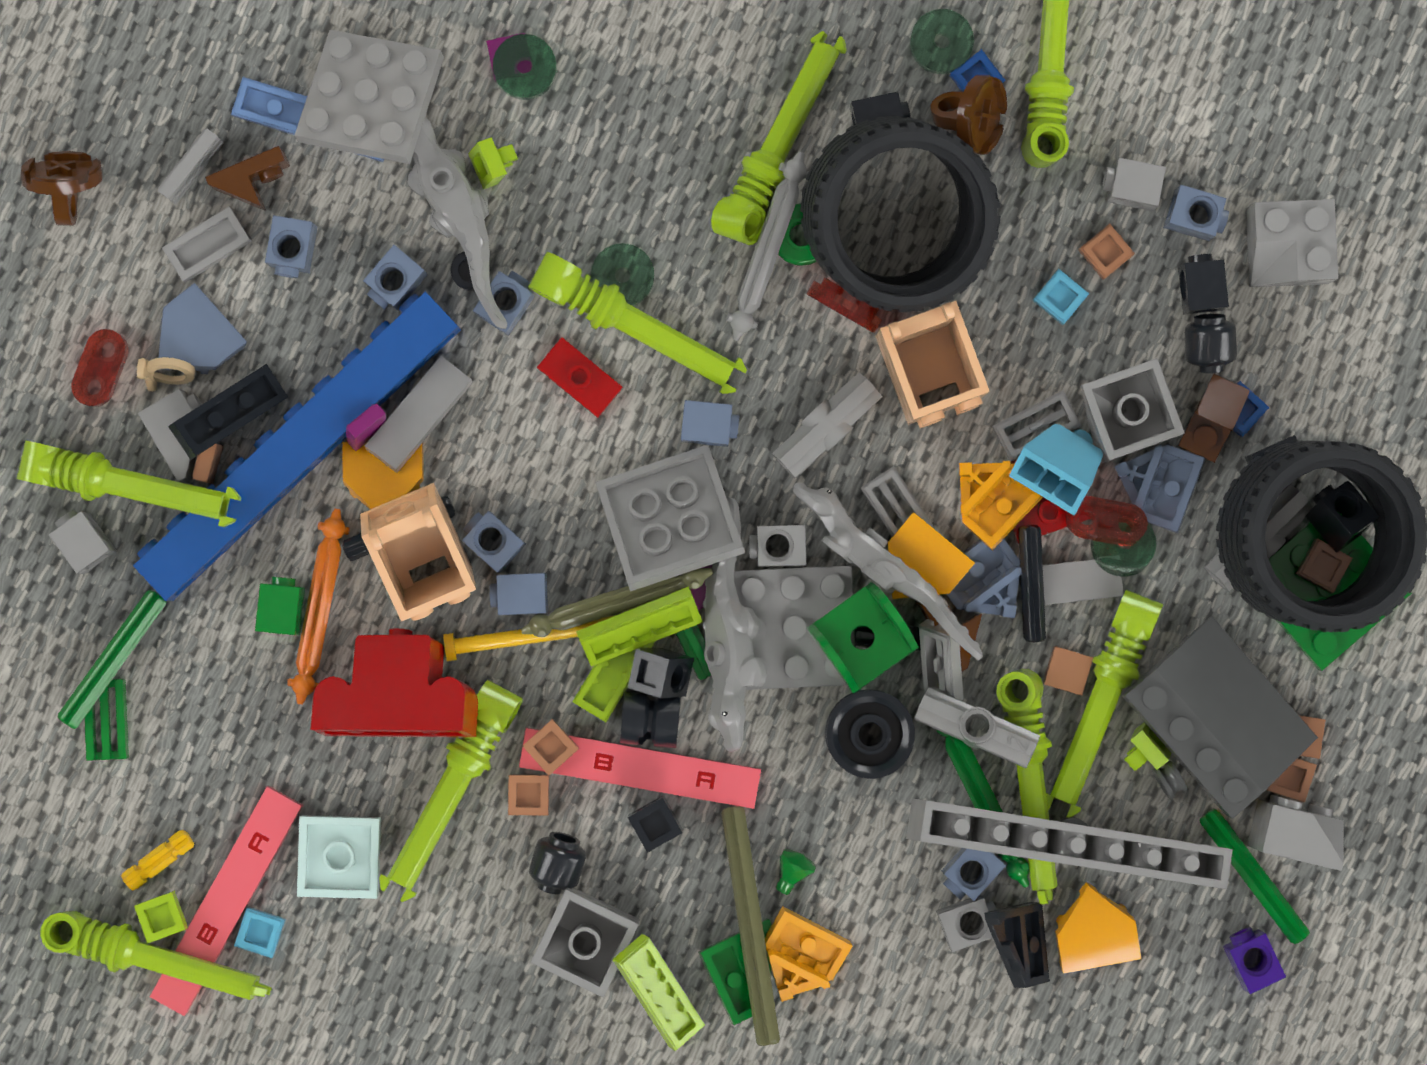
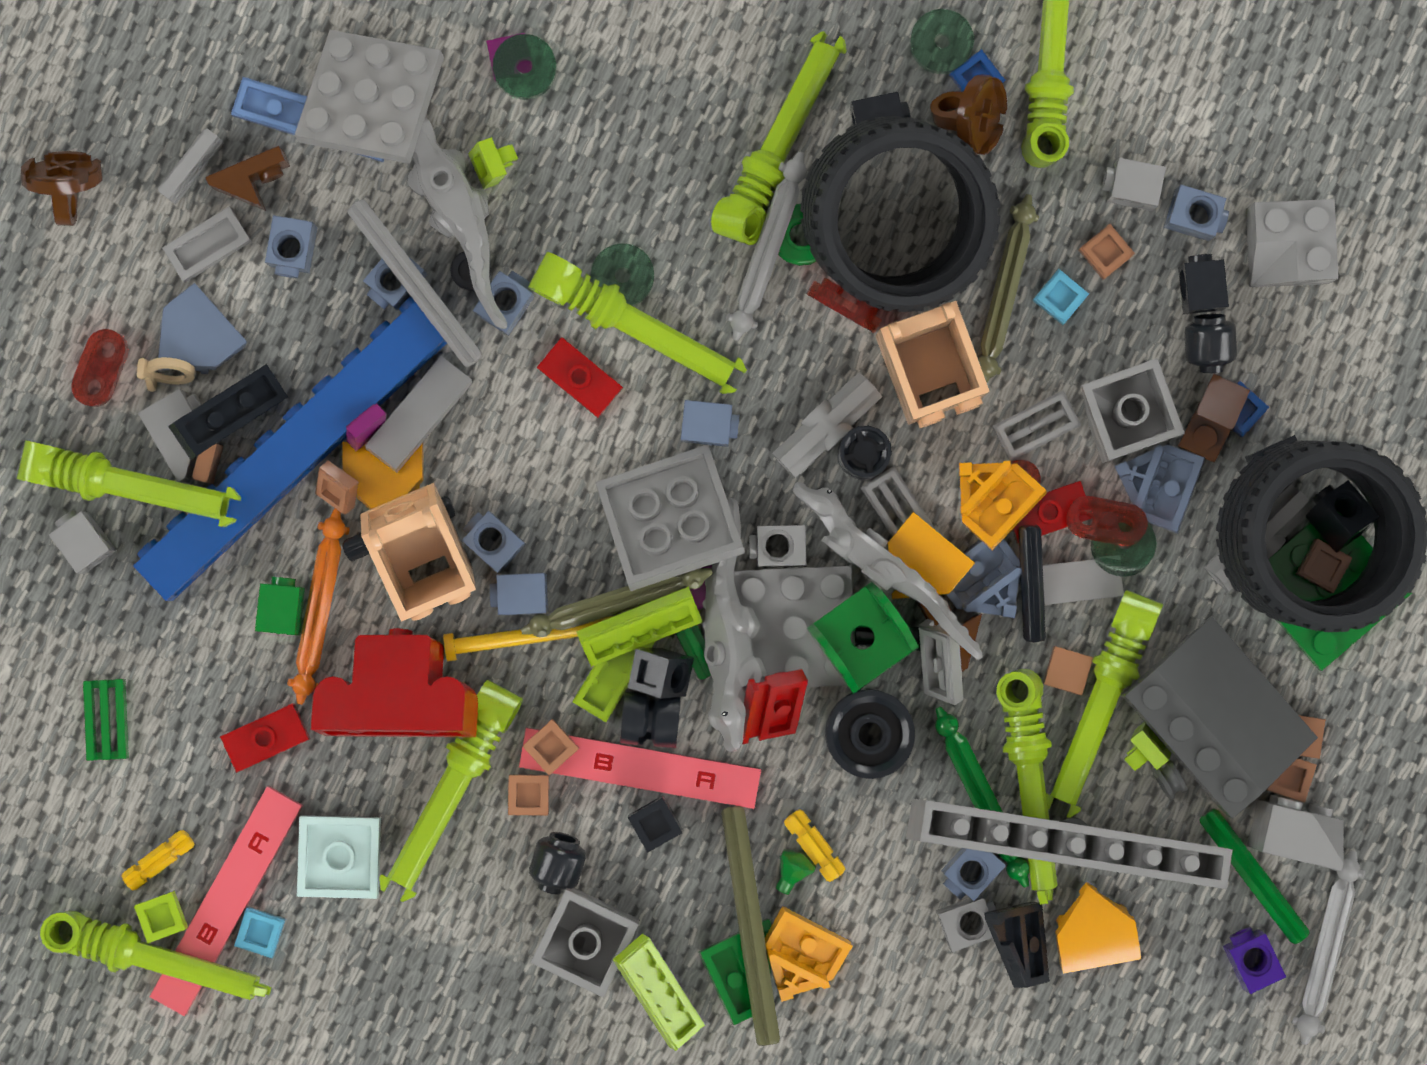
green axle [57,590,166,729] -> none
light grey piece [915,687,1040,768] -> none
medium azure torso [1009,424,1104,515] -> none
none -> red plate [220,703,311,773]
none -> nougat tile [315,460,359,515]
none -> light grey axle [347,199,482,367]
none -> red plate [742,669,808,744]
none -> yellow axle [784,809,846,882]
none -> black wheel [837,425,892,480]
none -> olive wheel [978,194,1039,383]
none -> light grey wheel [1292,850,1365,1045]

